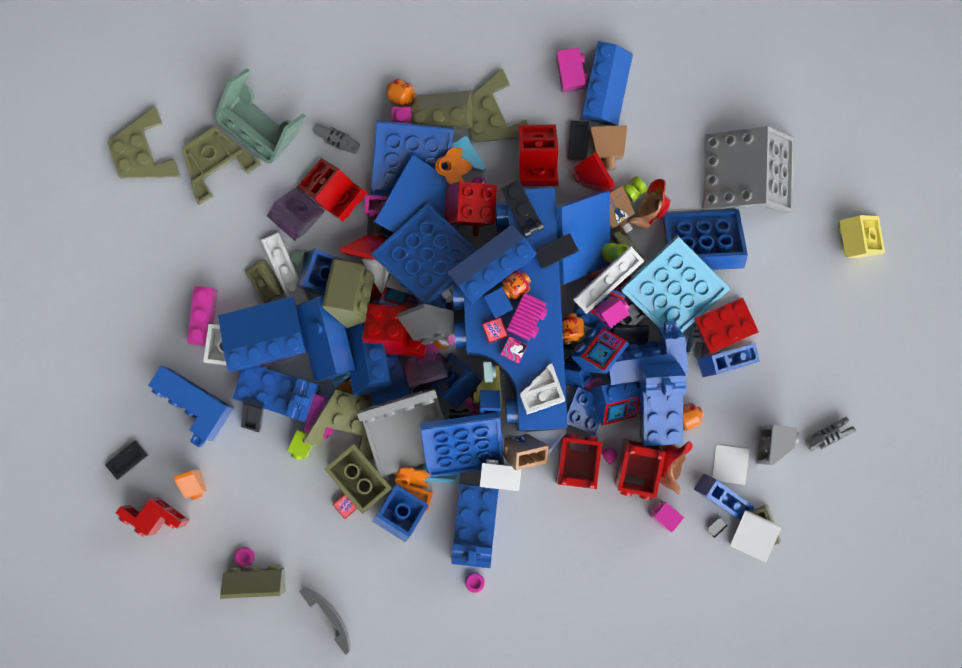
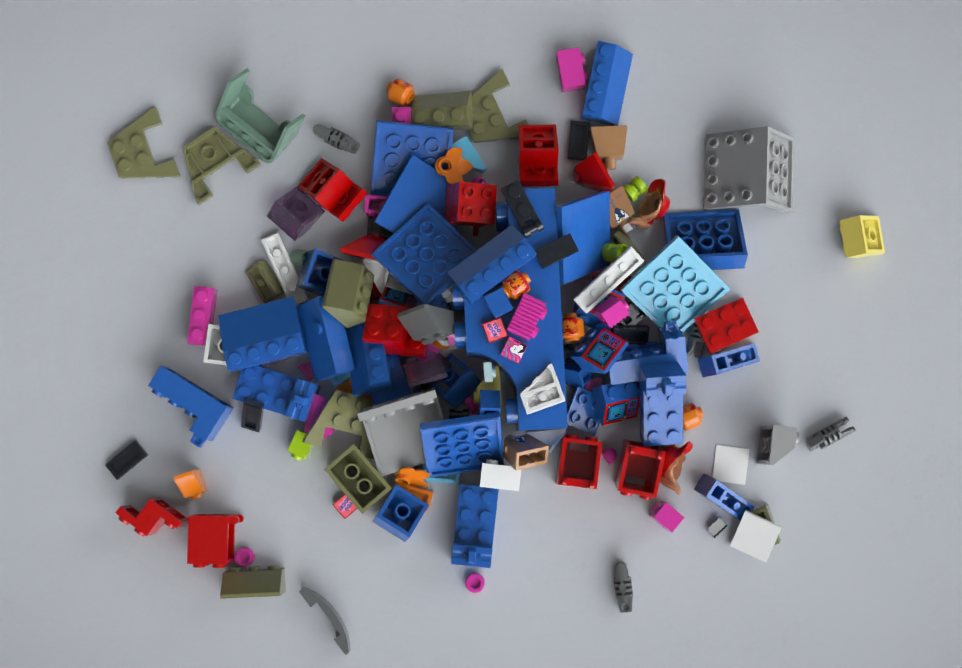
none -> red container [187,514,244,568]
none -> dark pink tile [297,362,314,381]
none -> dark grey hinge [614,561,633,613]

